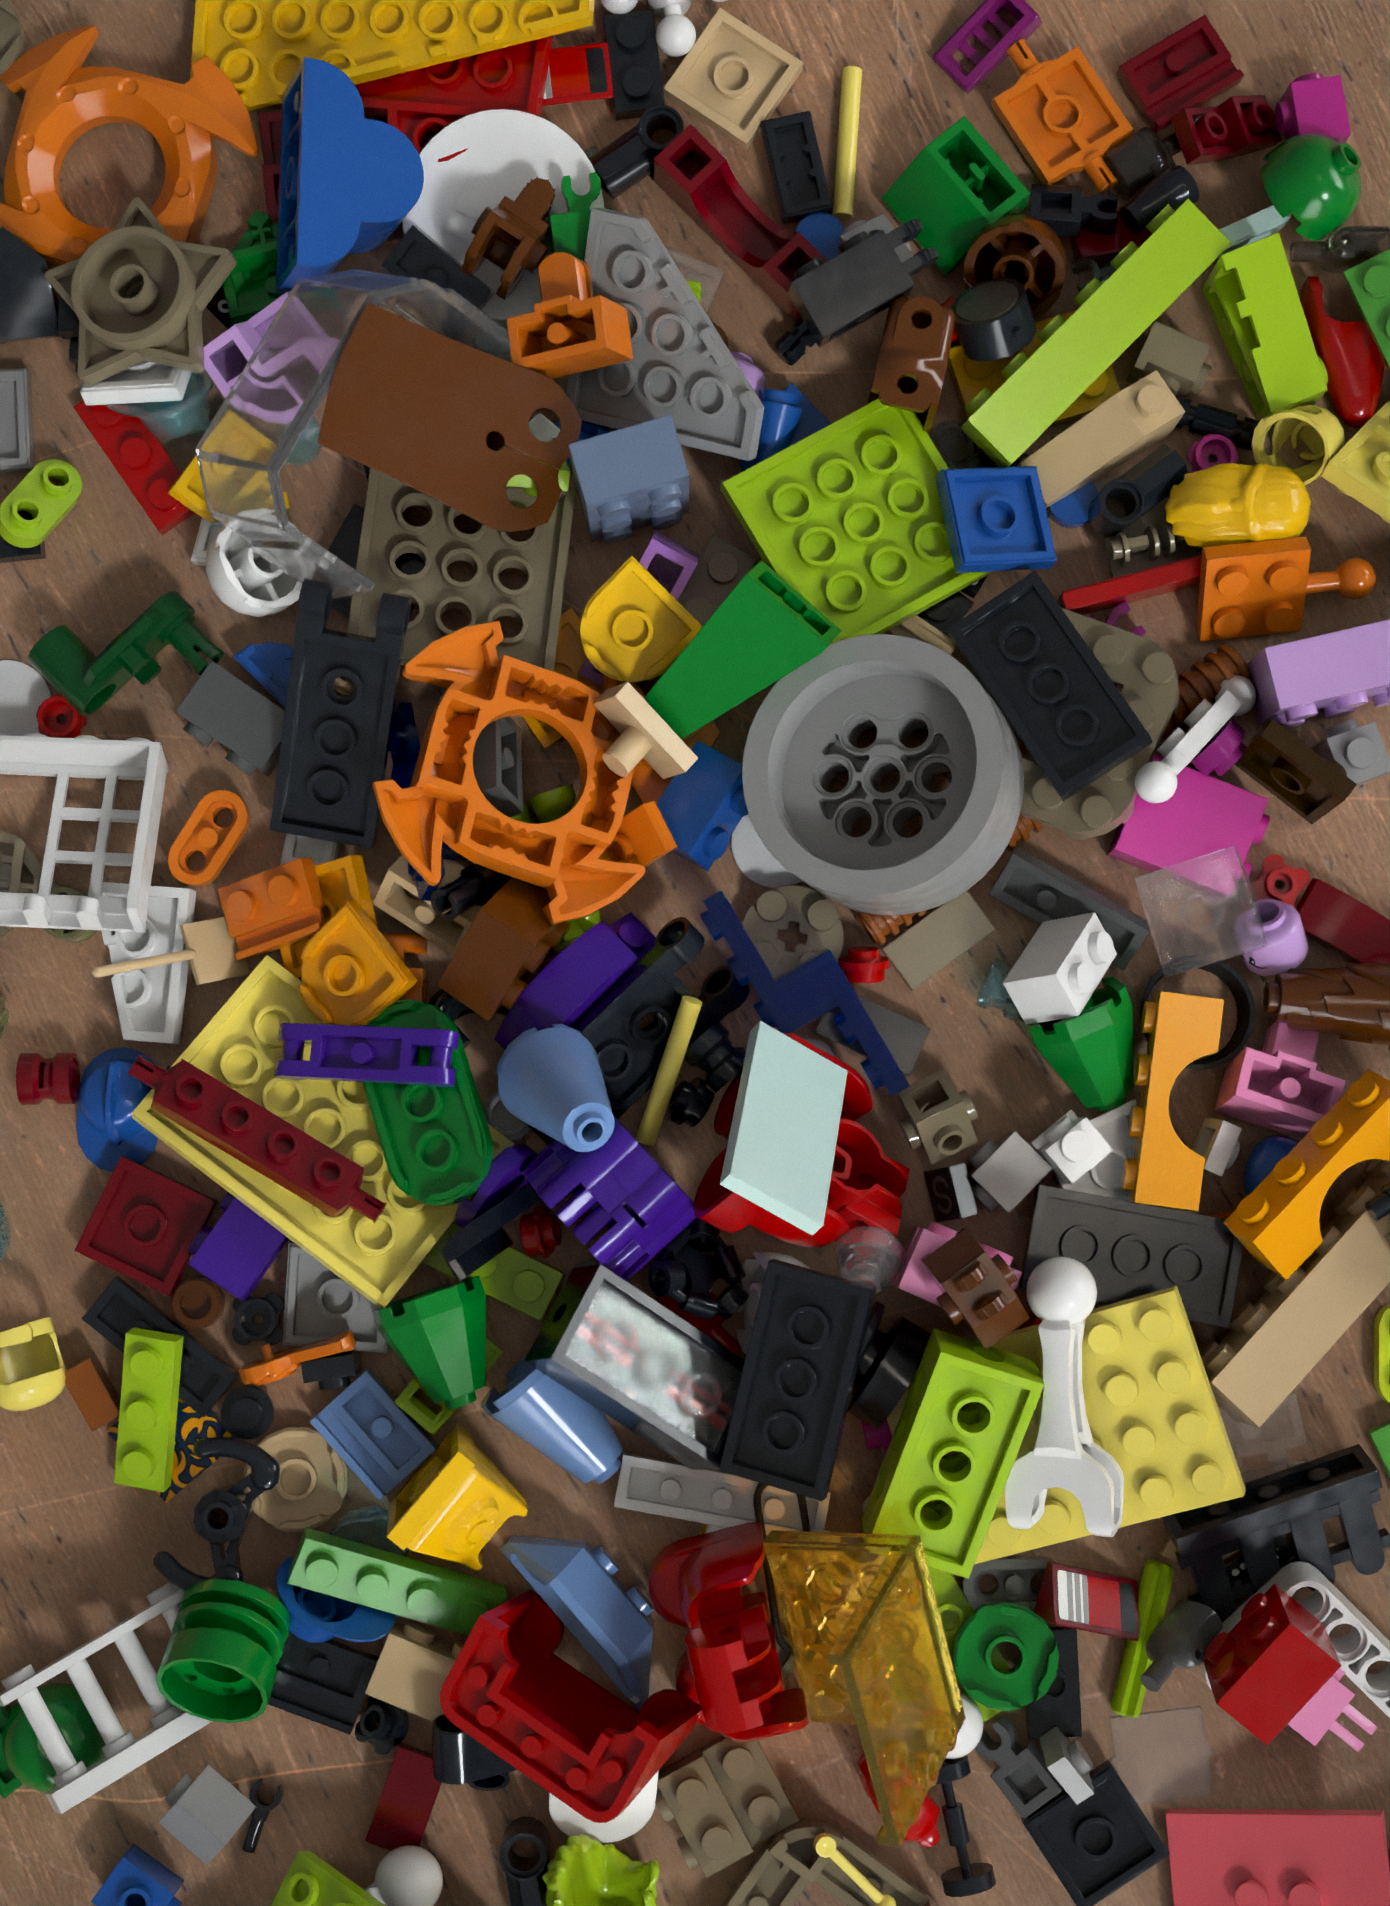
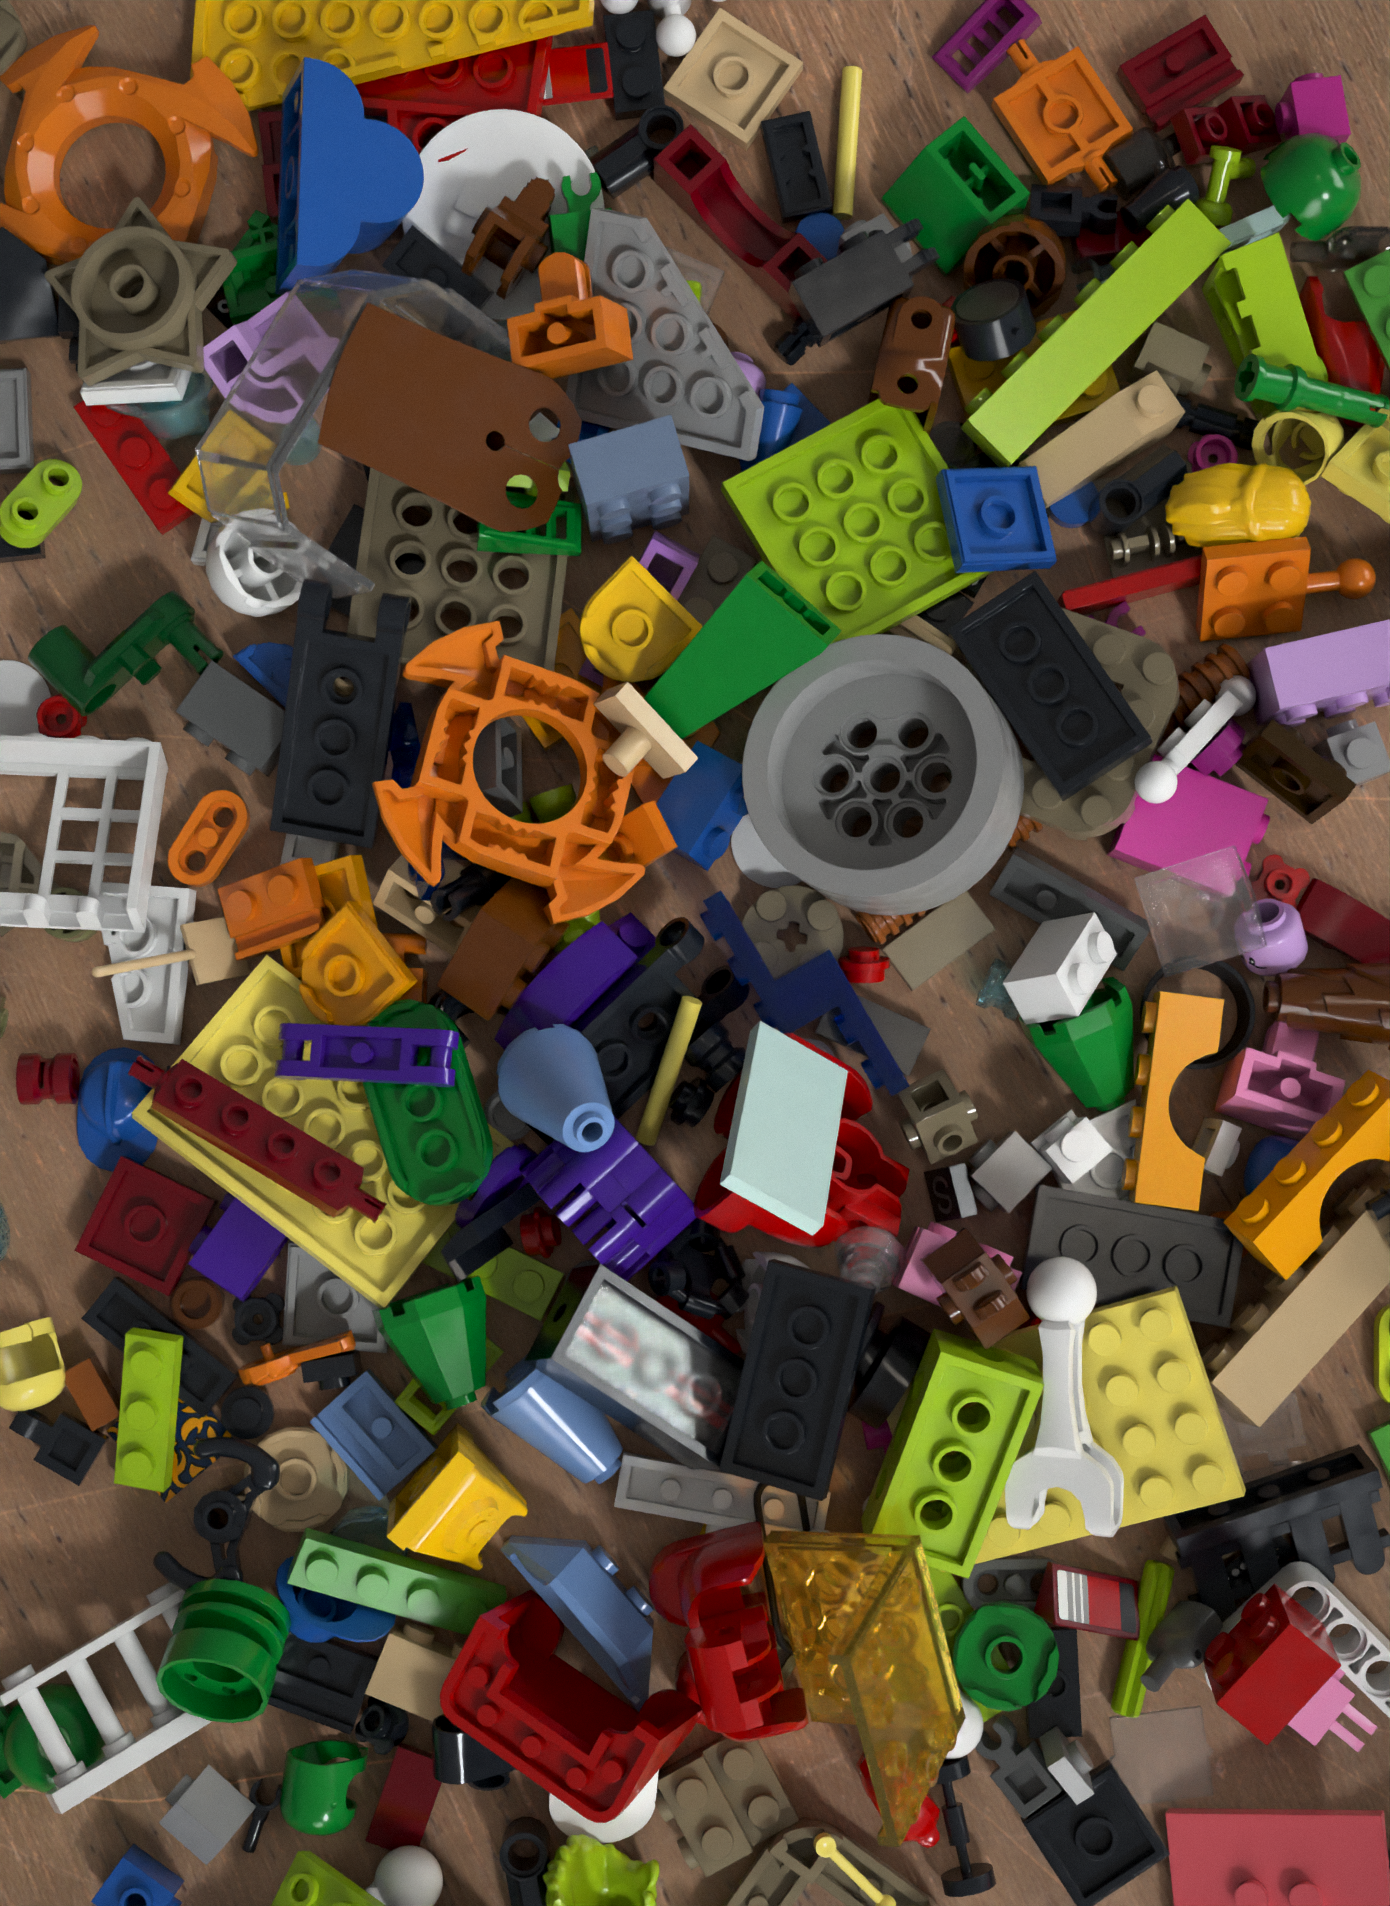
none -> black plate [9,1409,109,1486]
none -> green helmet [280,1740,368,1836]
none -> green slope [477,492,581,556]
none -> lime piece [1194,145,1256,226]
none -> green pin [1234,353,1390,428]

